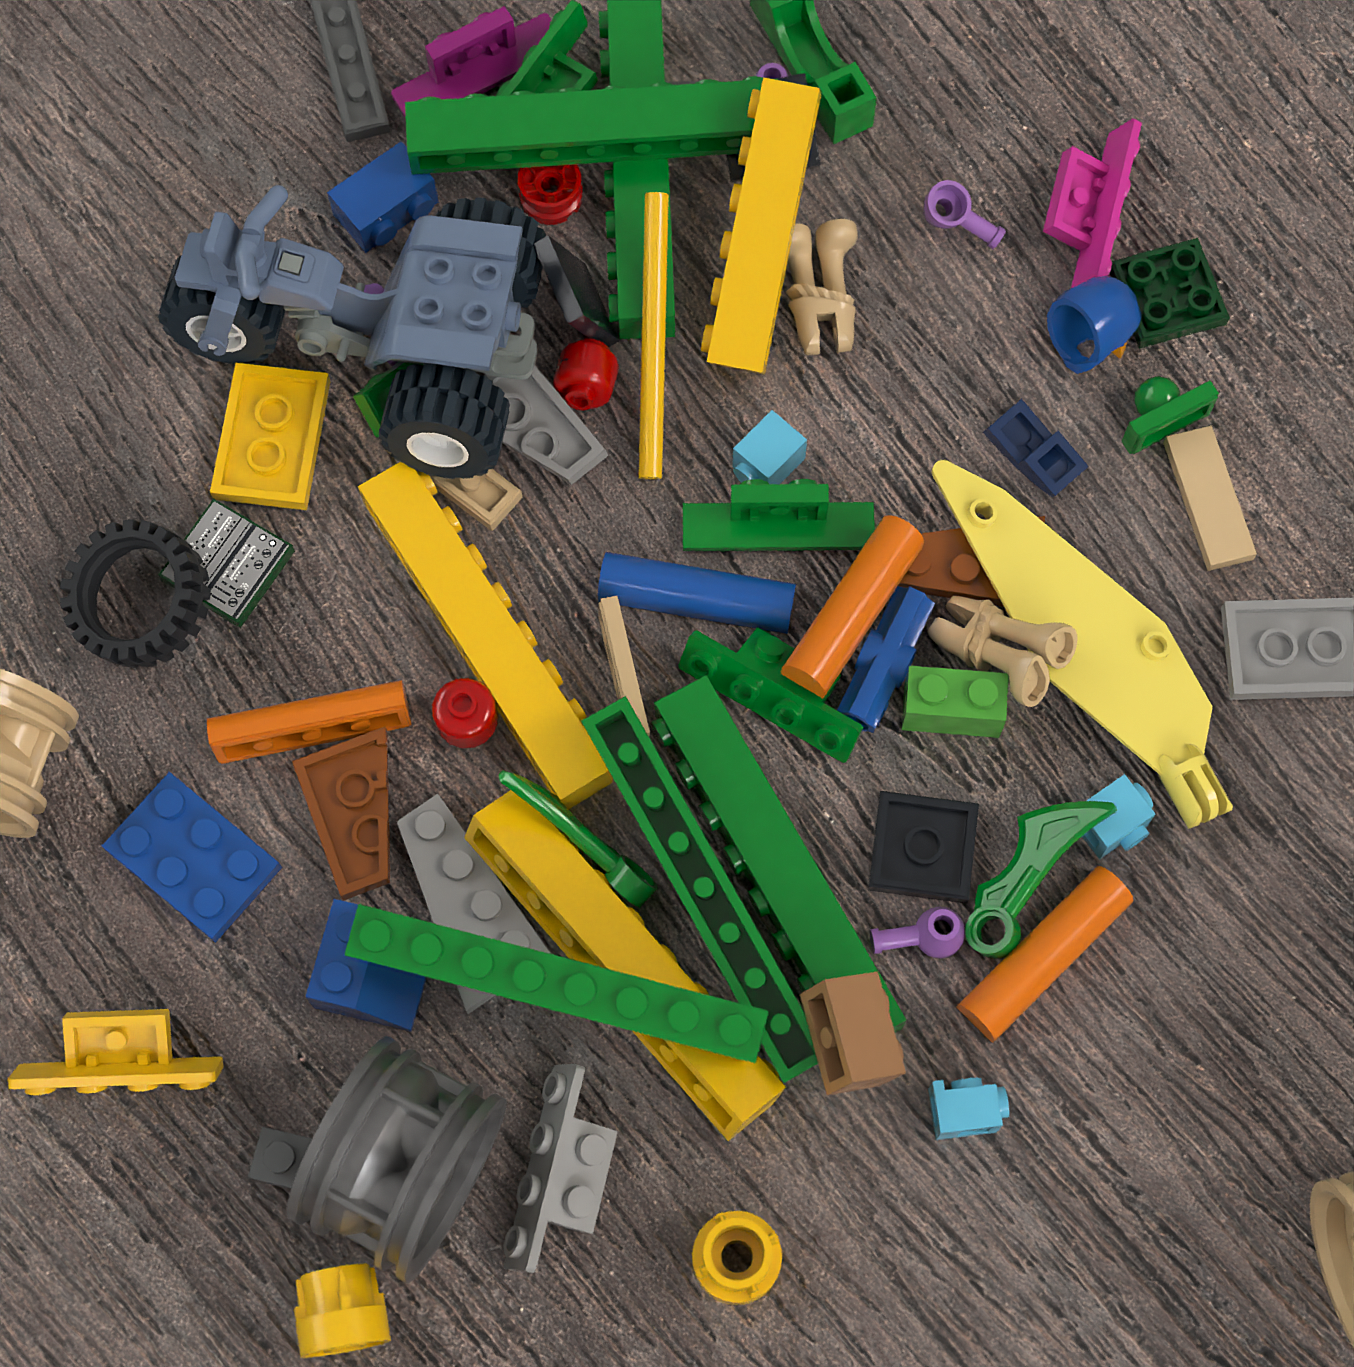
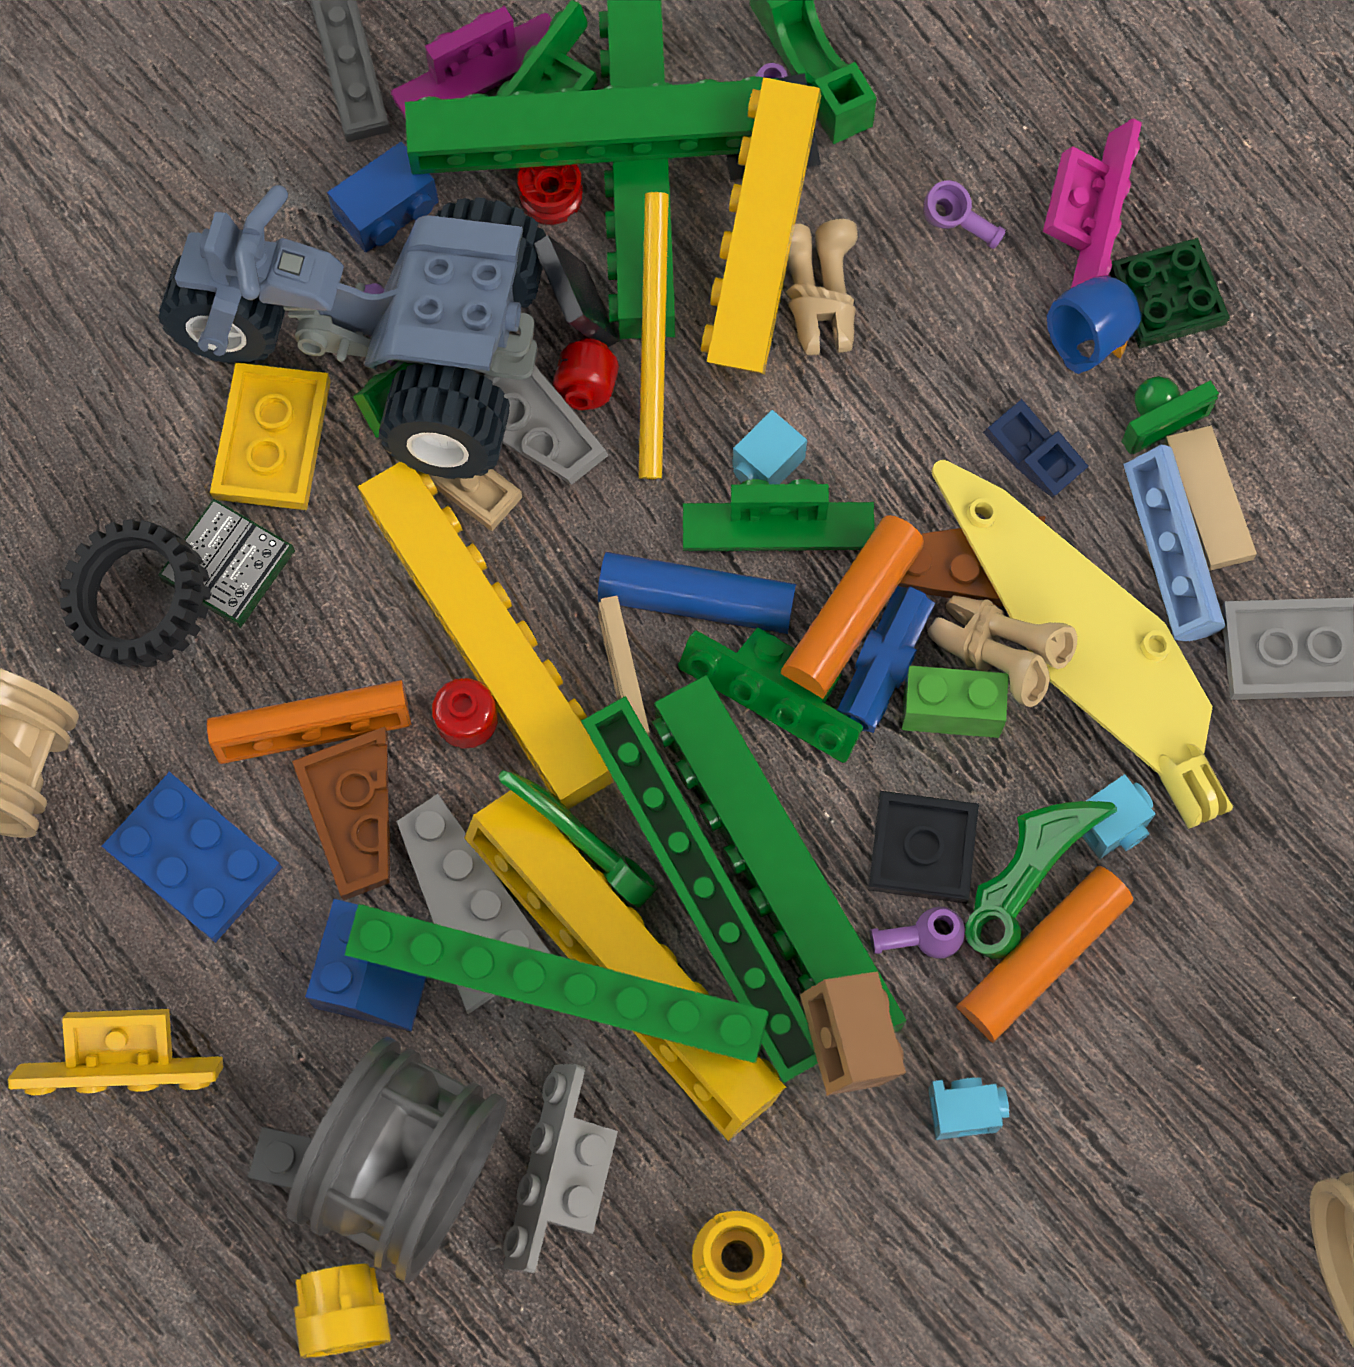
none -> light blue brick [1123,444,1225,641]

